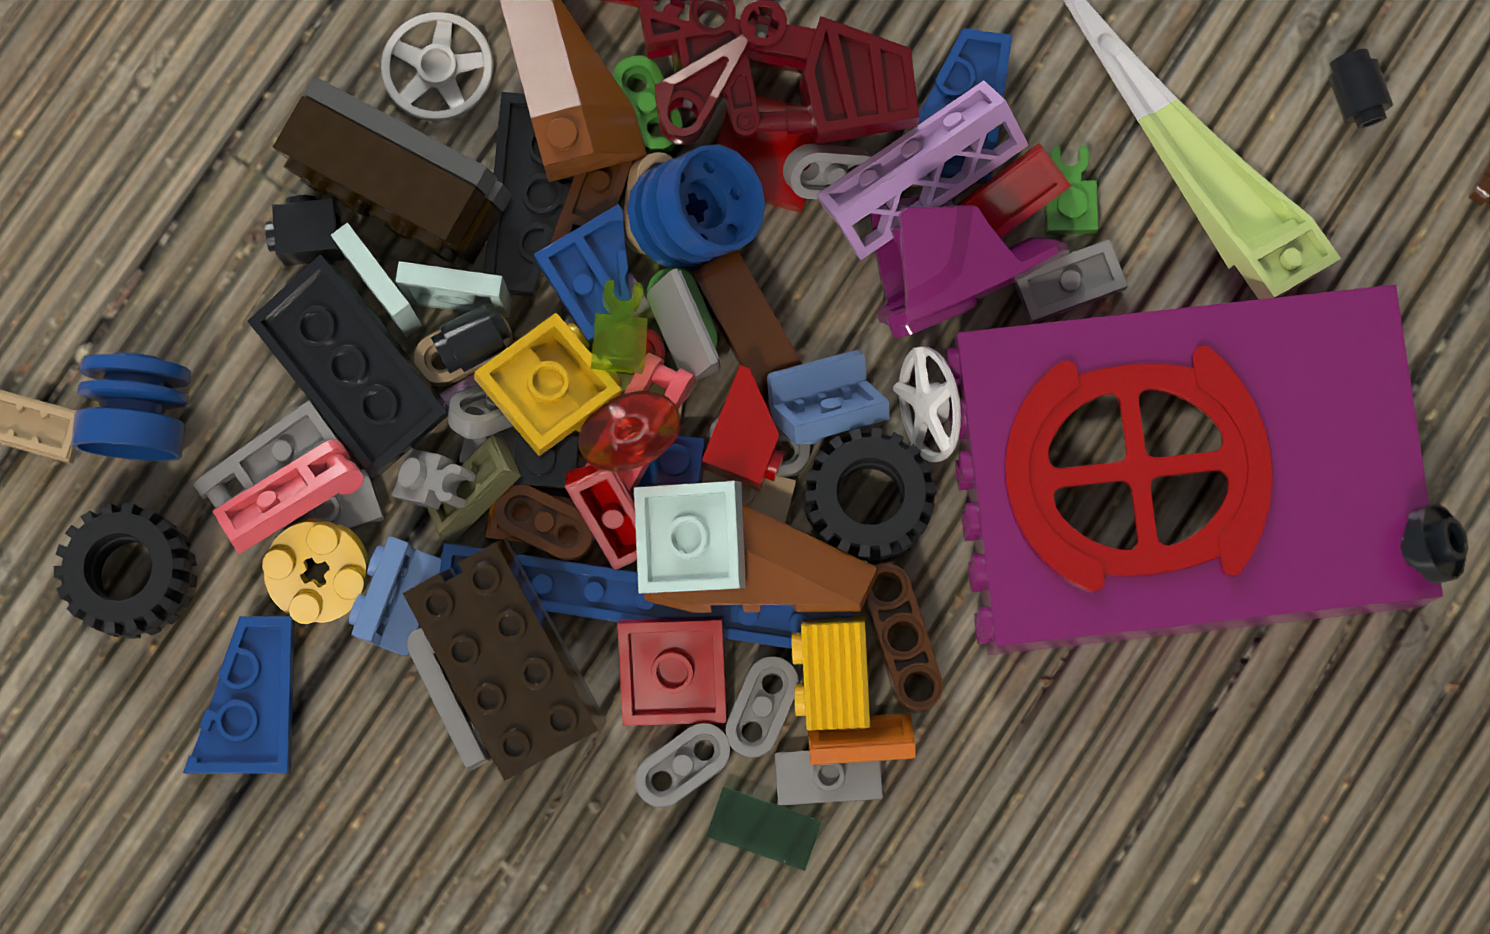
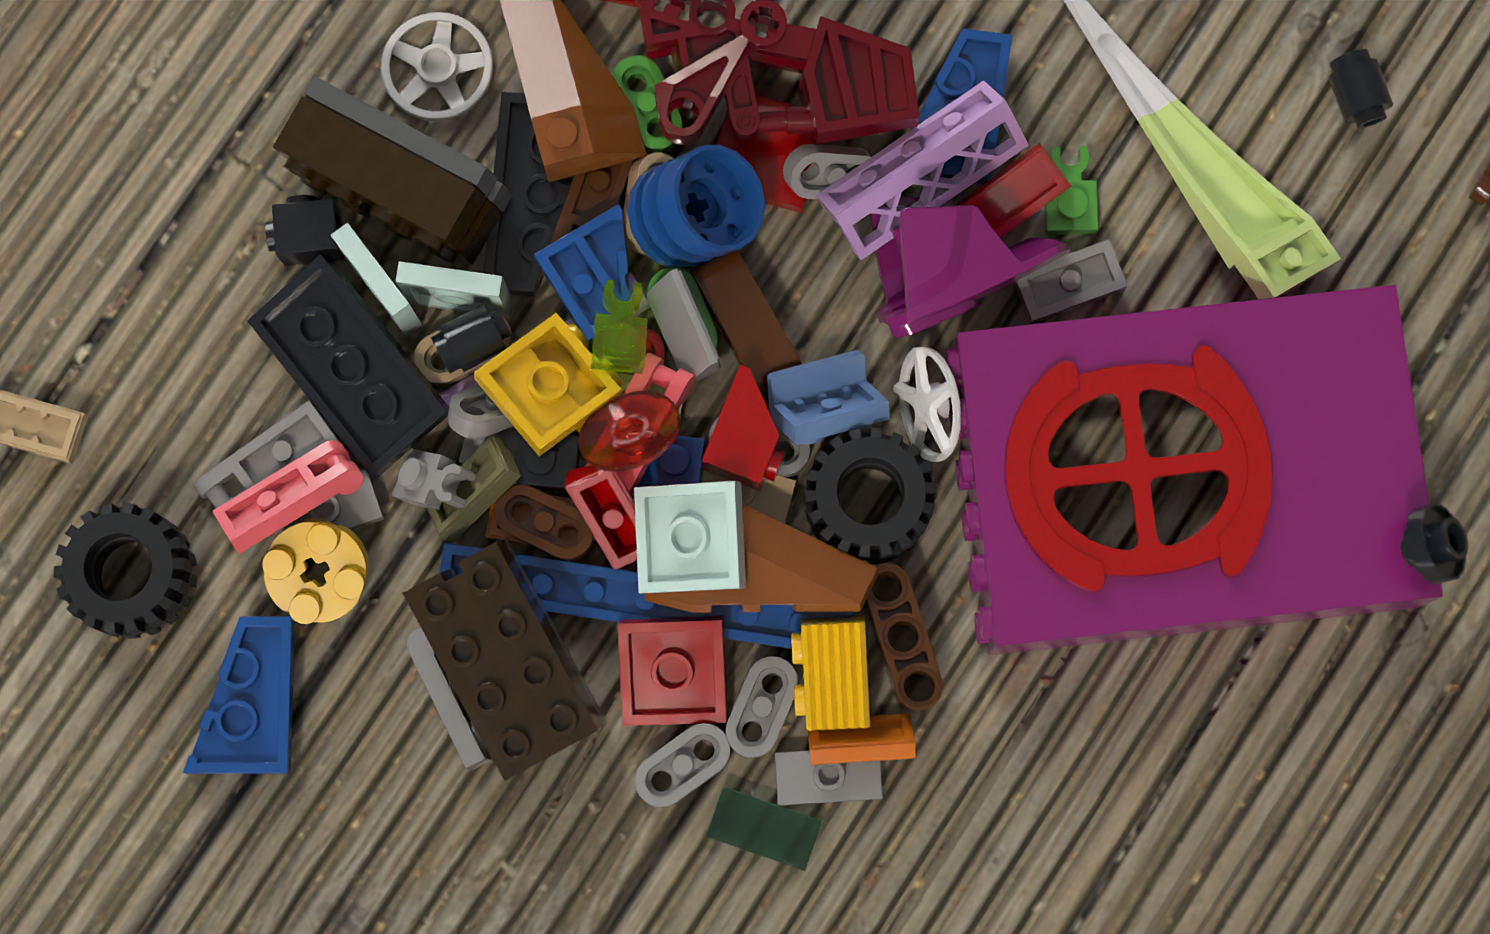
blue wheel [71,352,191,461] -> none
medium blue bracket [349,536,441,656] -> none

